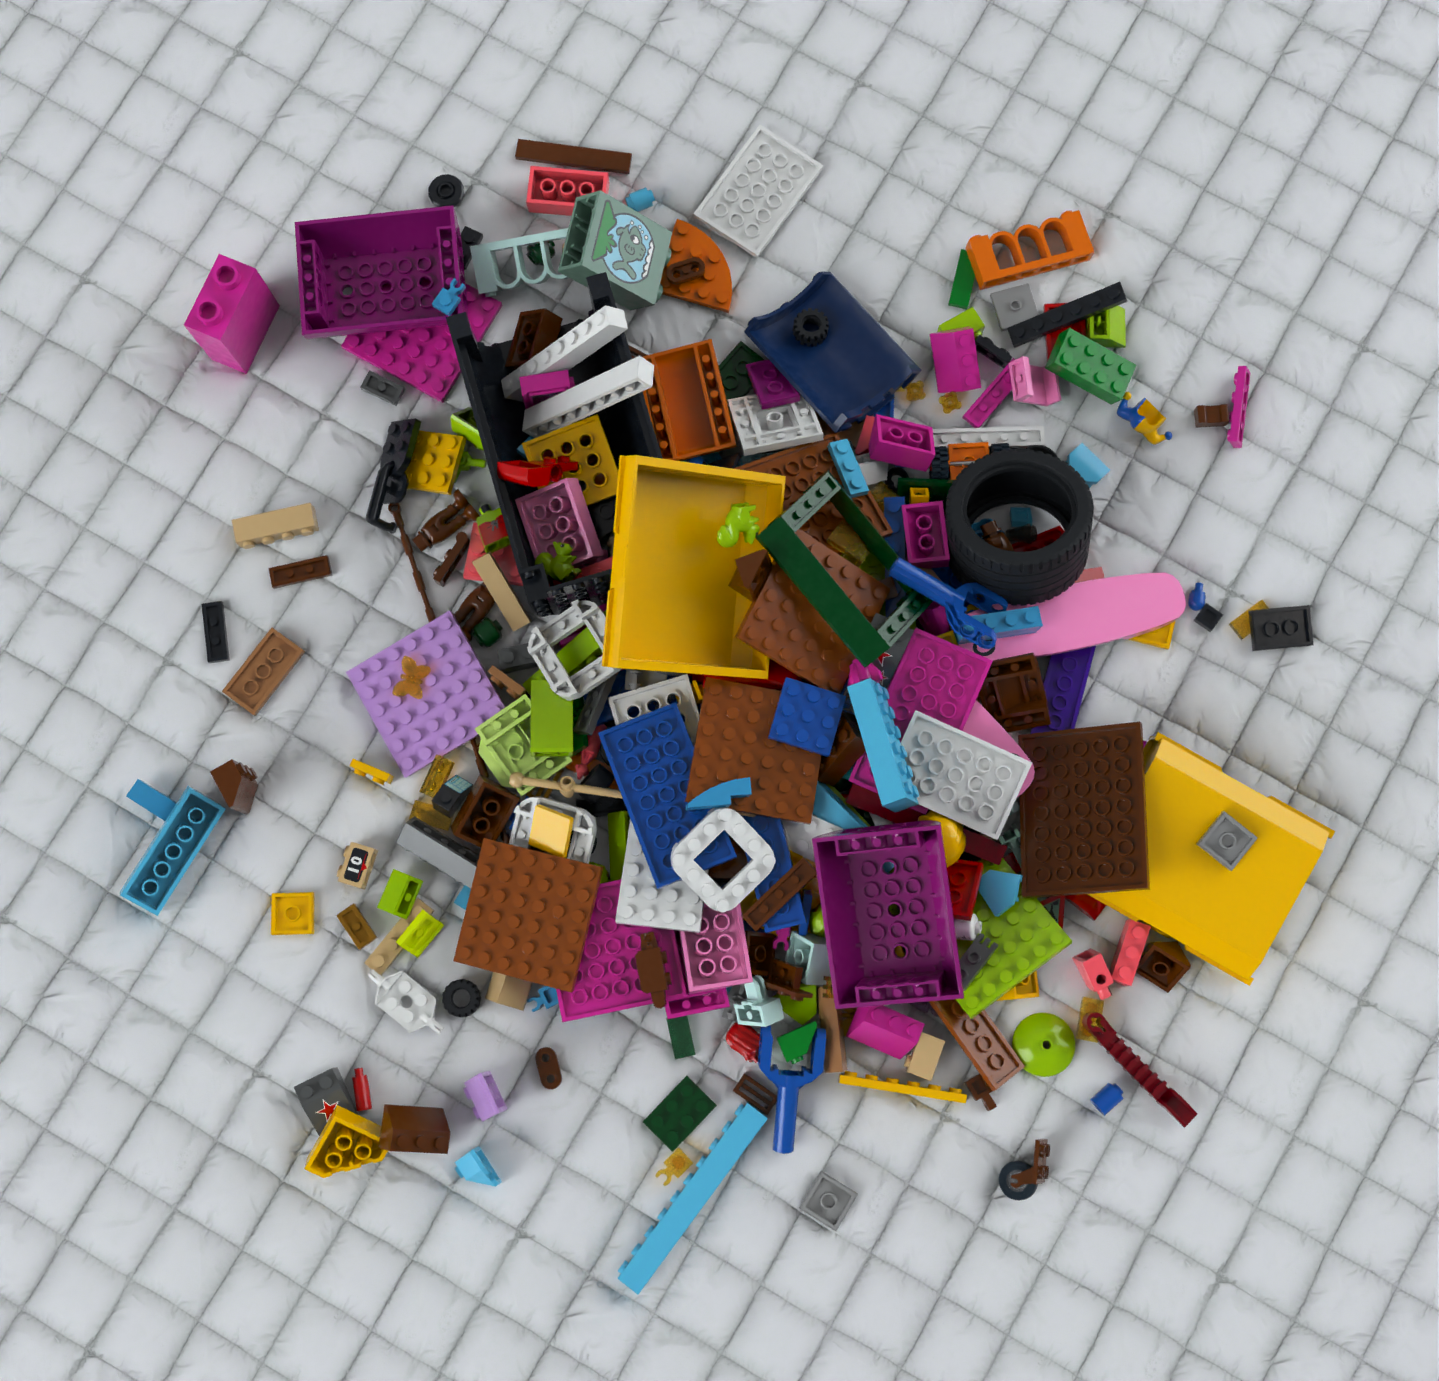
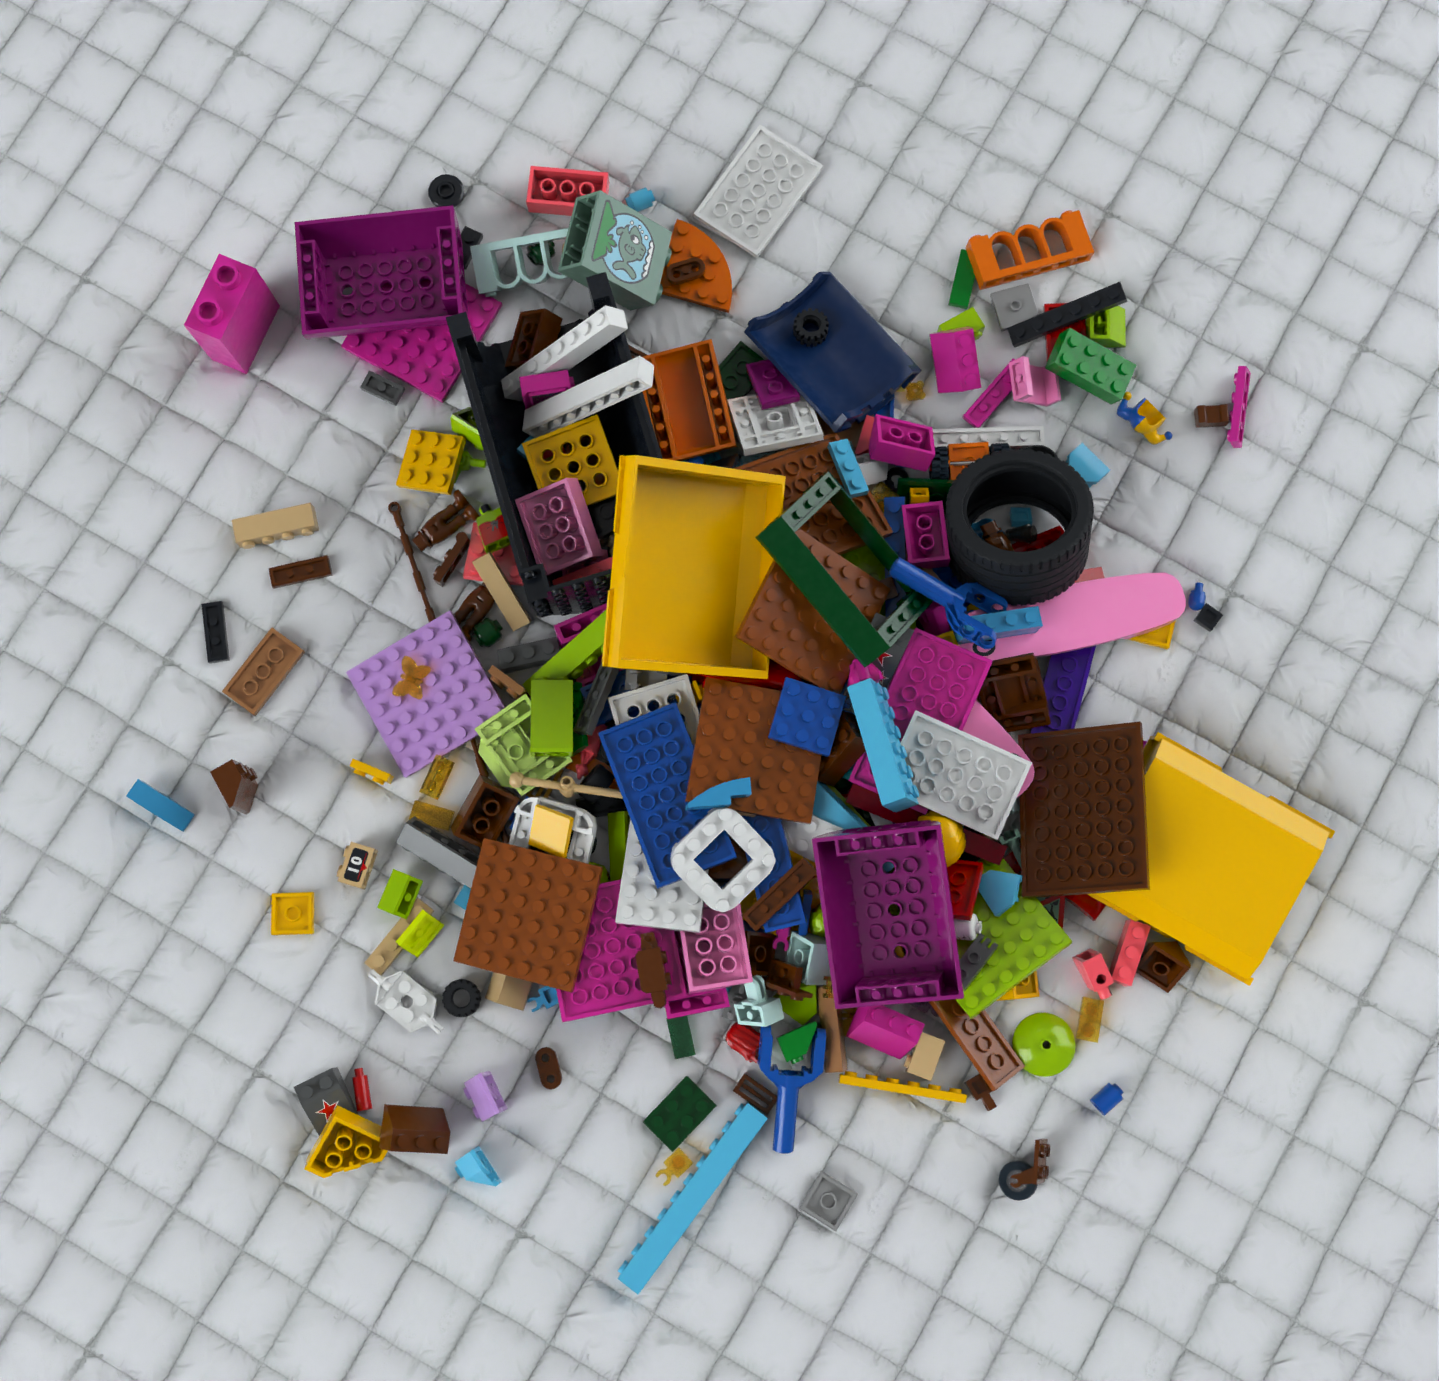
medium azure brick [120,786,226,916] -> none
pearl gold plate [336,903,378,950] -> none
black plate [366,418,422,534] -> none
black slope [431,775,473,819] -> none
dark azure plate [432,278,466,316] -> none
red plate [497,456,578,487] -> none
reddish brown tile [515,139,632,174] -> none
white plate [527,599,622,701] -> none
lime animal [535,541,582,583] -> none
lime animal [717,502,760,548] -> none
reddish brown slope [728,549,772,602] -> none
clear yellow slope [826,519,870,568] -> none
clear yellow plate [939,391,962,414] -> none
black plate [975,335,1012,369] -> none
dark red piece [1082,1012,1197,1128] -> none
light grey plate [1196,811,1258,871] -> none
clear yellow tile [1229,600,1269,640] -> none
black tile [1248,605,1314,651] -> none

